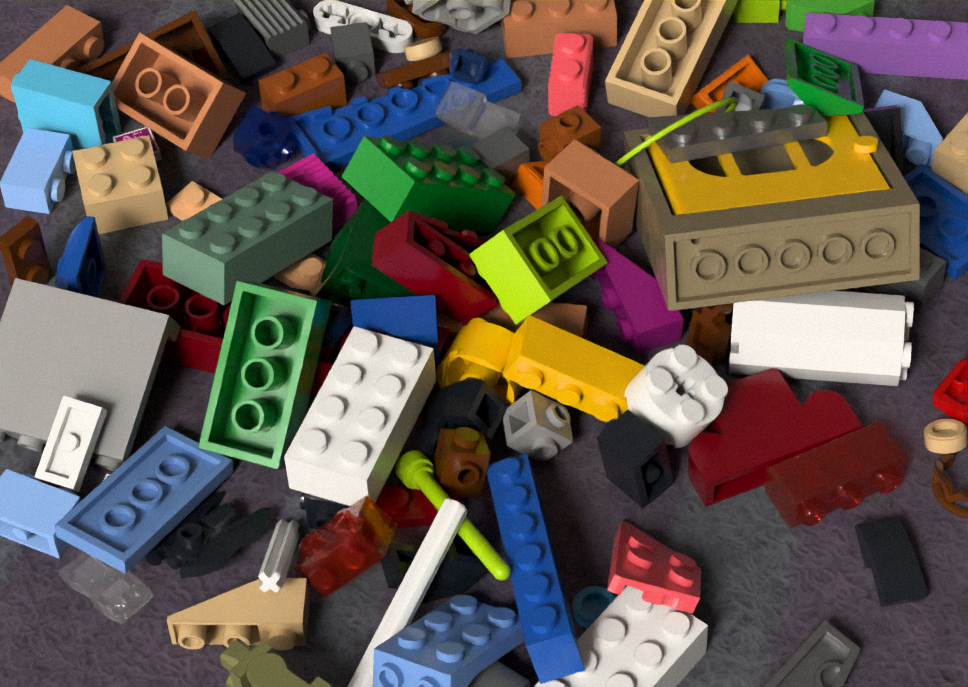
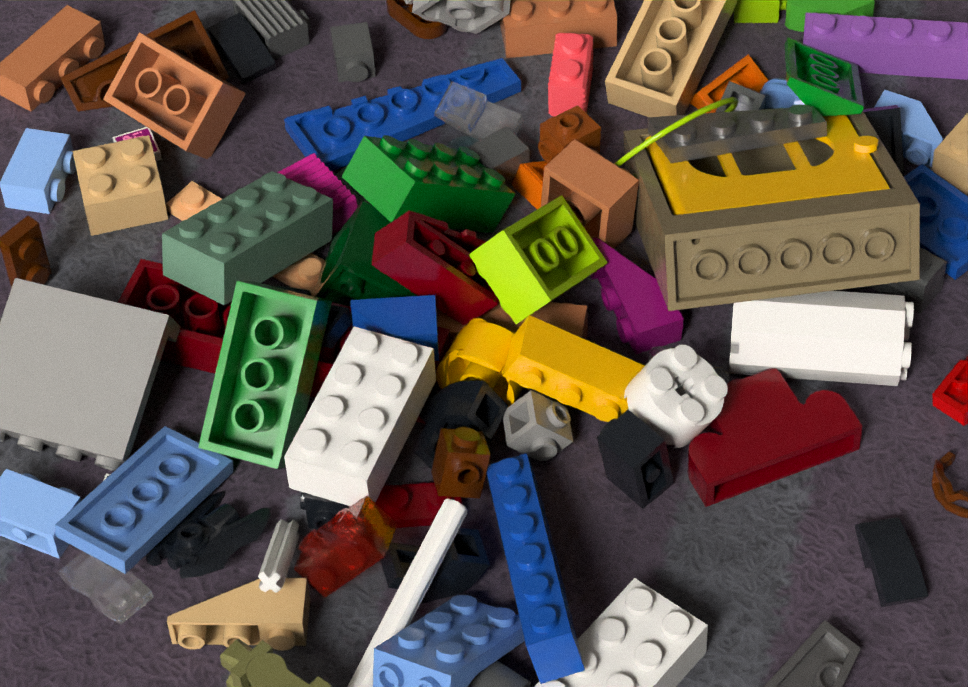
medium azure brick [11,59,122,150] -> none
white plate [35,396,107,492] -> none
blue slope [55,216,106,298] -> none
clear blue brick [233,104,296,170] -> none
dark orange brick [258,53,347,133] -> none
white beam [313,0,413,53] -> none
reddish brown plate [375,50,453,89] -> none
lime piece [395,450,511,581] -> none
tan tile [403,37,443,61] -> none
dark blue piece [449,48,489,84] -> none
dark azure tile [573,586,616,629] -> none
coral wing [607,520,701,614] -> none
reddish brown plate [686,303,734,365] -> none
clear red brick [765,421,907,529] -> none
tan tile [924,419,968,454] -> none

